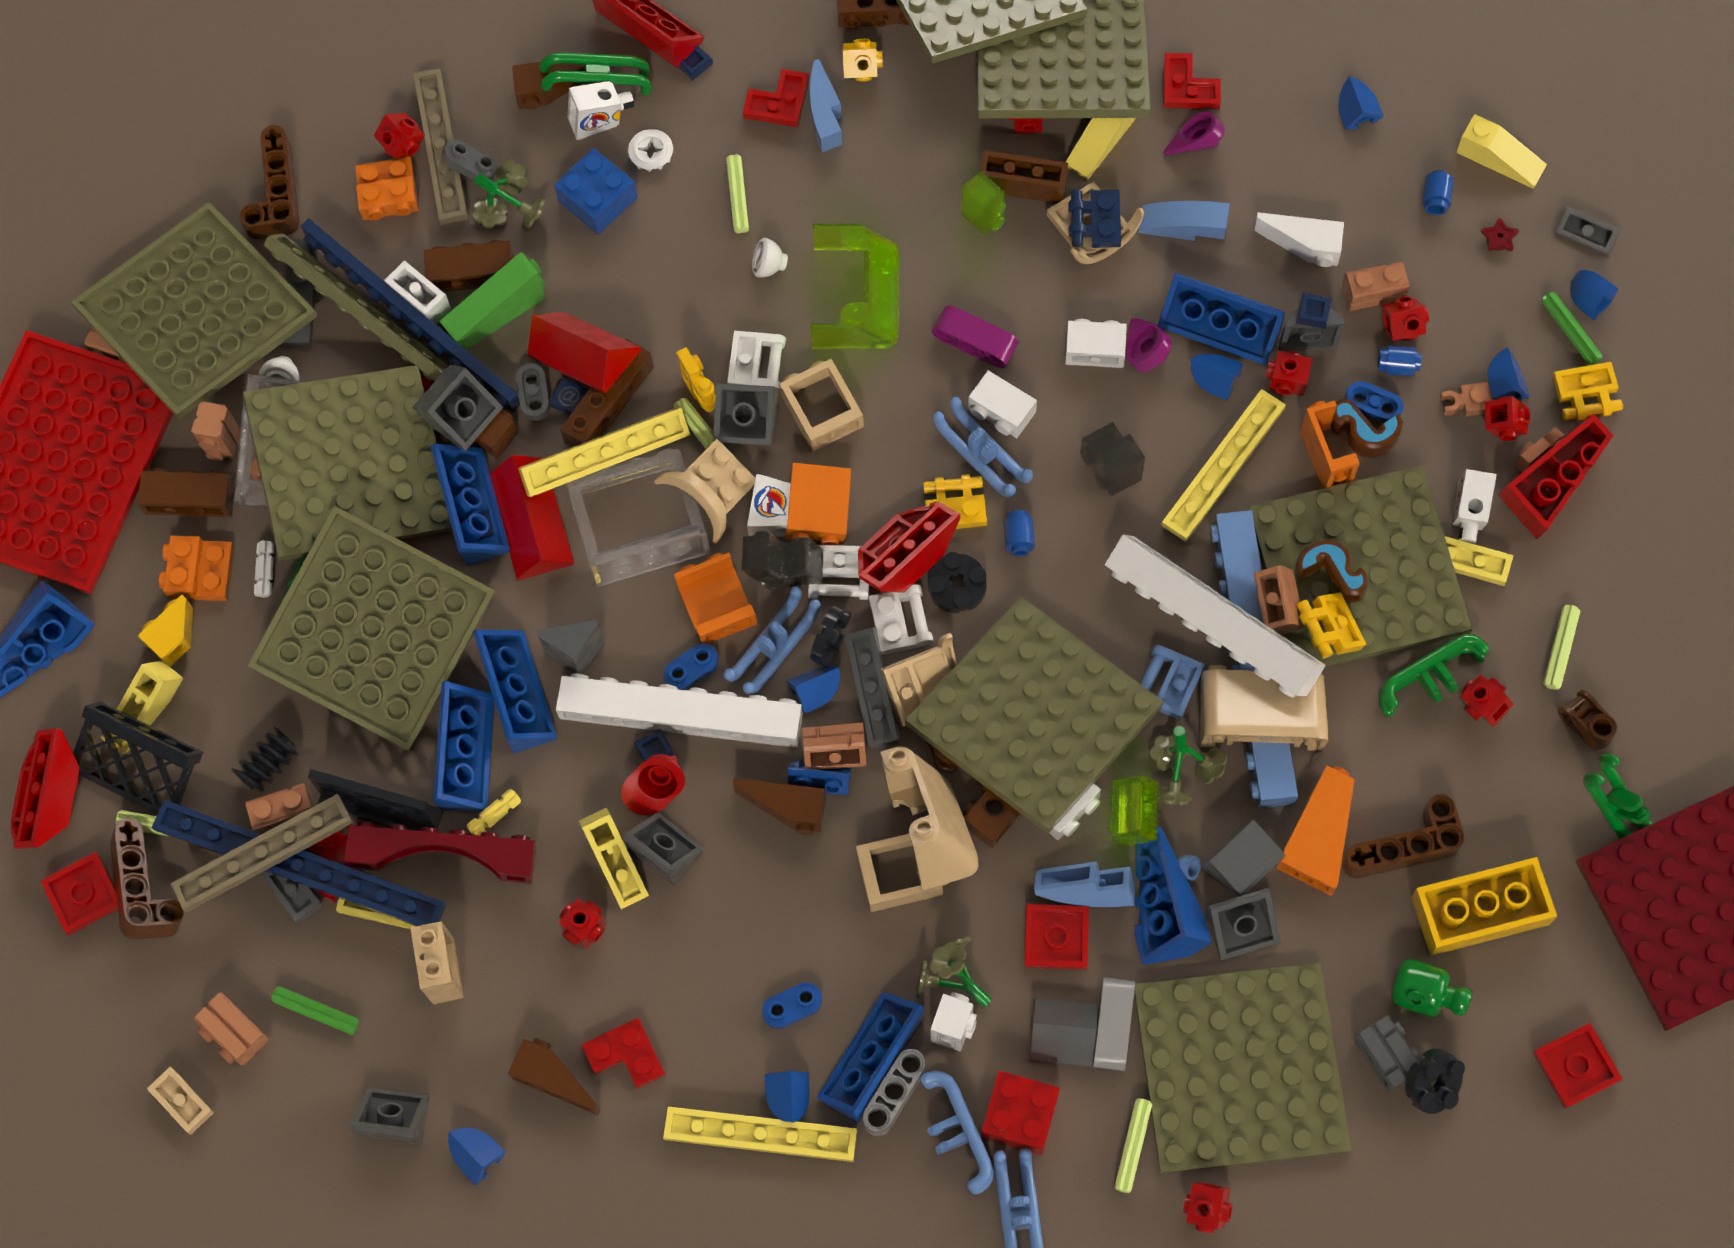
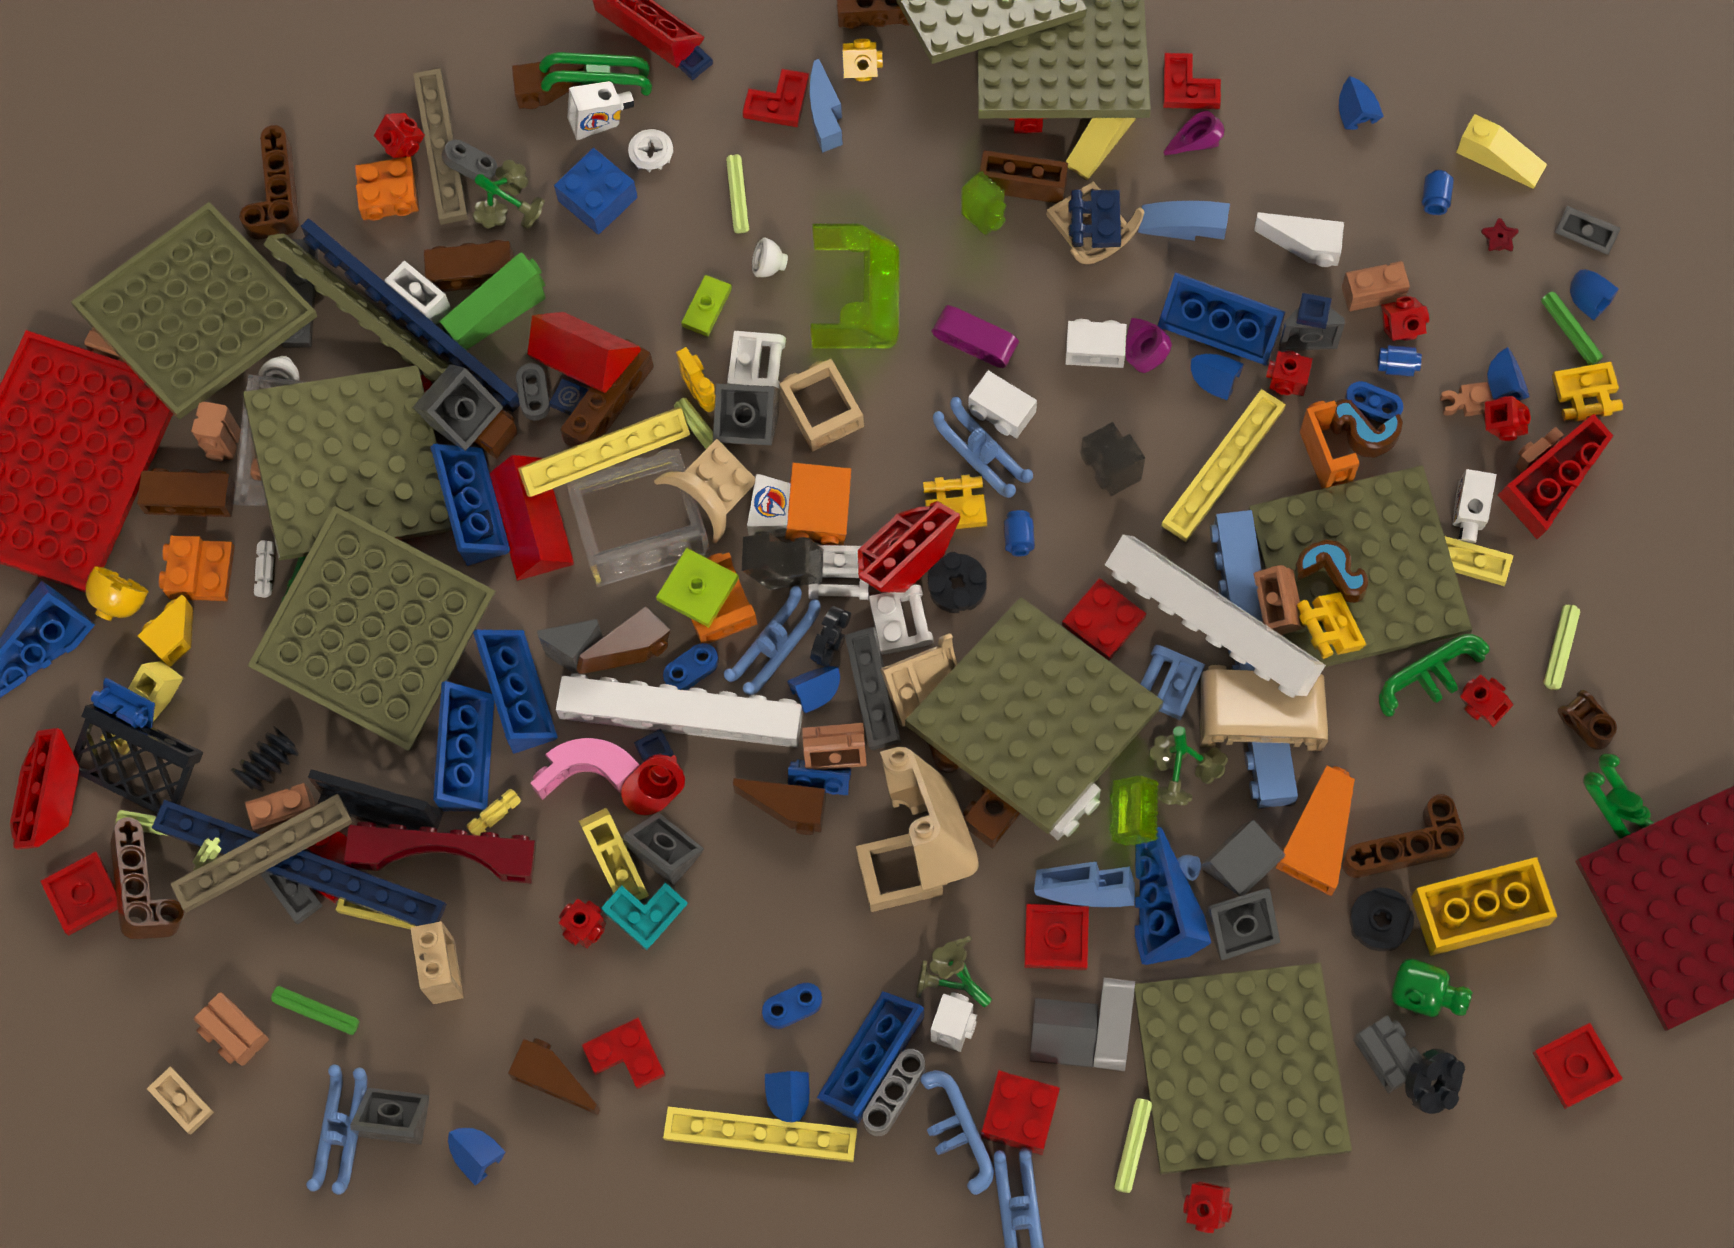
none -> yellow cylinder [86,566,149,621]
none -> blue hinge [91,678,155,729]
none -> yellowish green axle [192,837,222,871]
none -> medium blue piece [306,1064,367,1195]
none -> bright pink arch [531,738,639,800]
none -> slope [576,606,670,675]
none -> teal plate [601,883,688,951]
none -> lime plate [656,548,739,628]
none -> lime plate [681,275,732,337]
none -> red plate [1062,578,1147,661]
none -> black plate [1350,887,1414,951]

